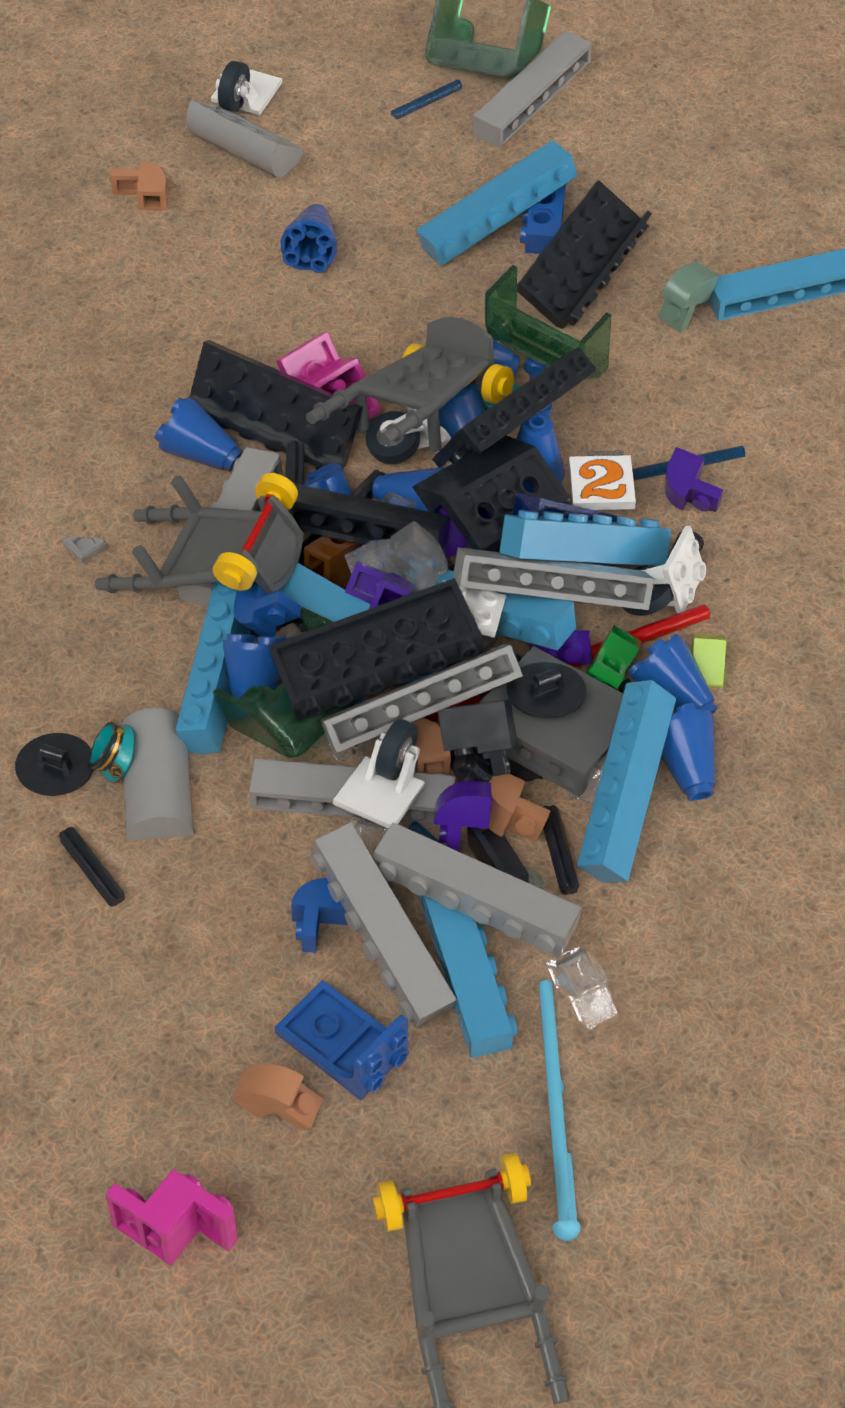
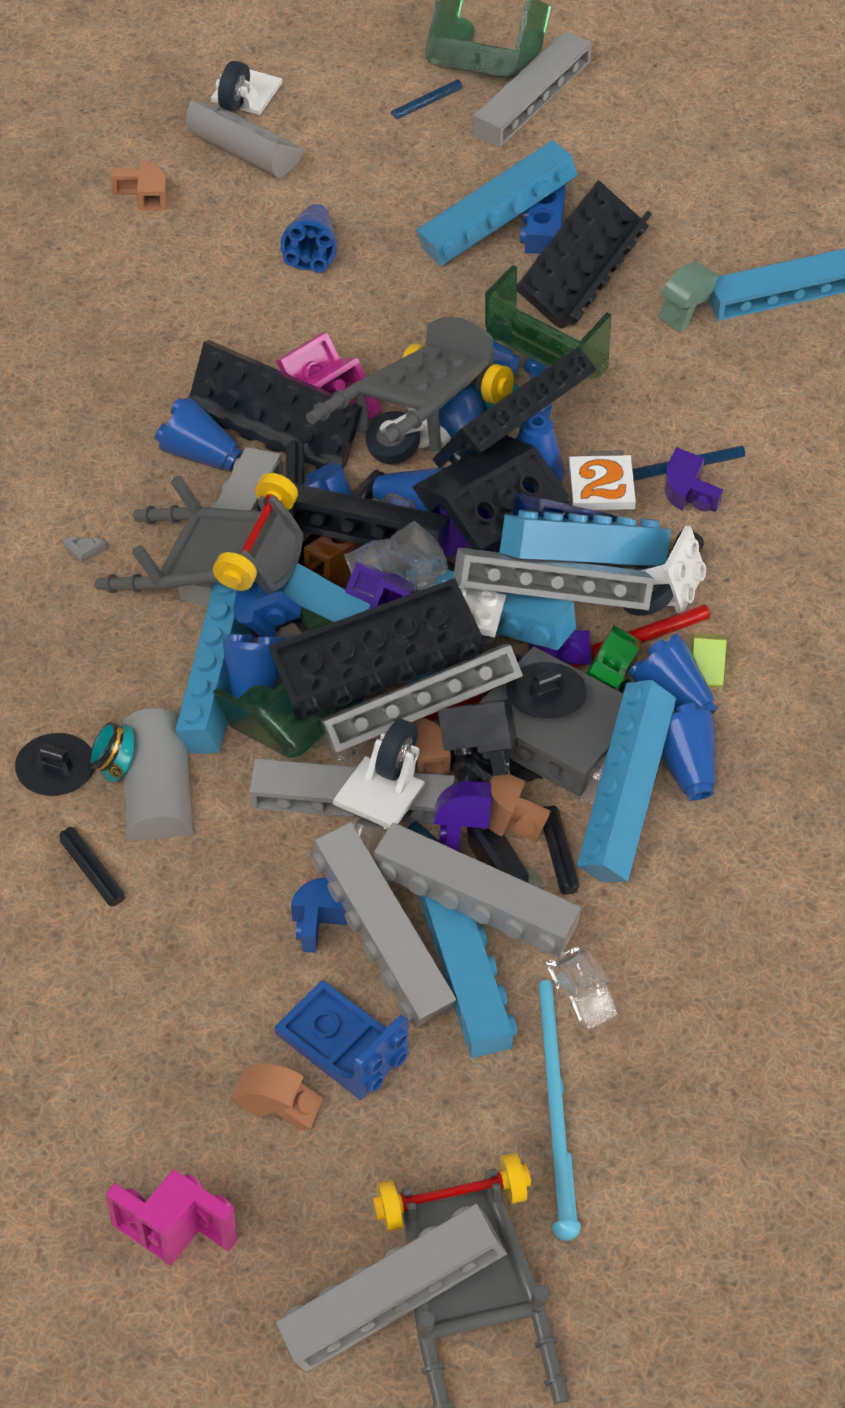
none -> light grey brick [276,1204,507,1372]

